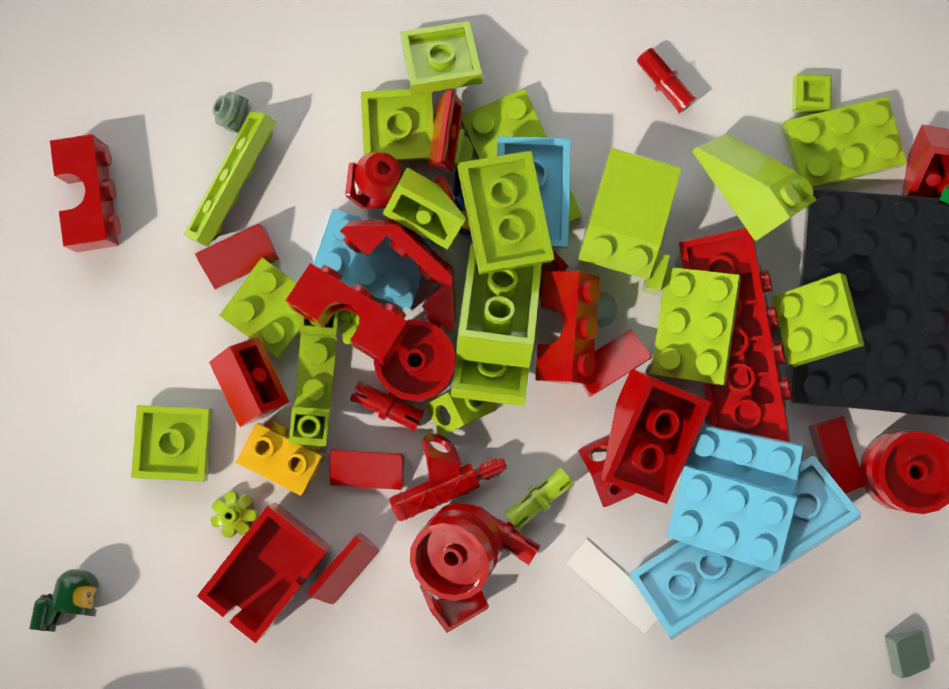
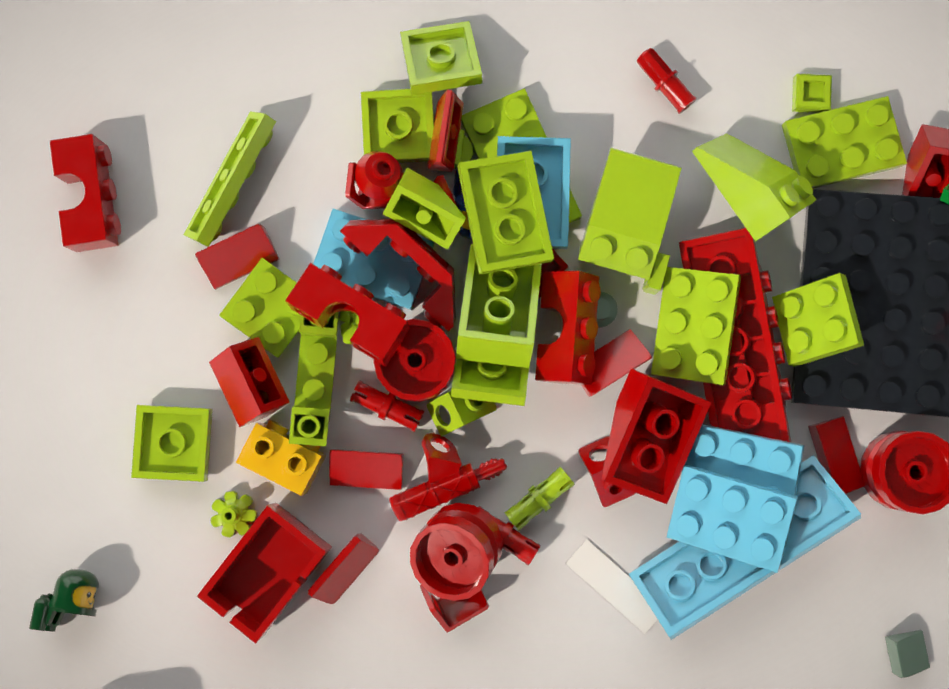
sand green plate [213,92,249,133] -> none

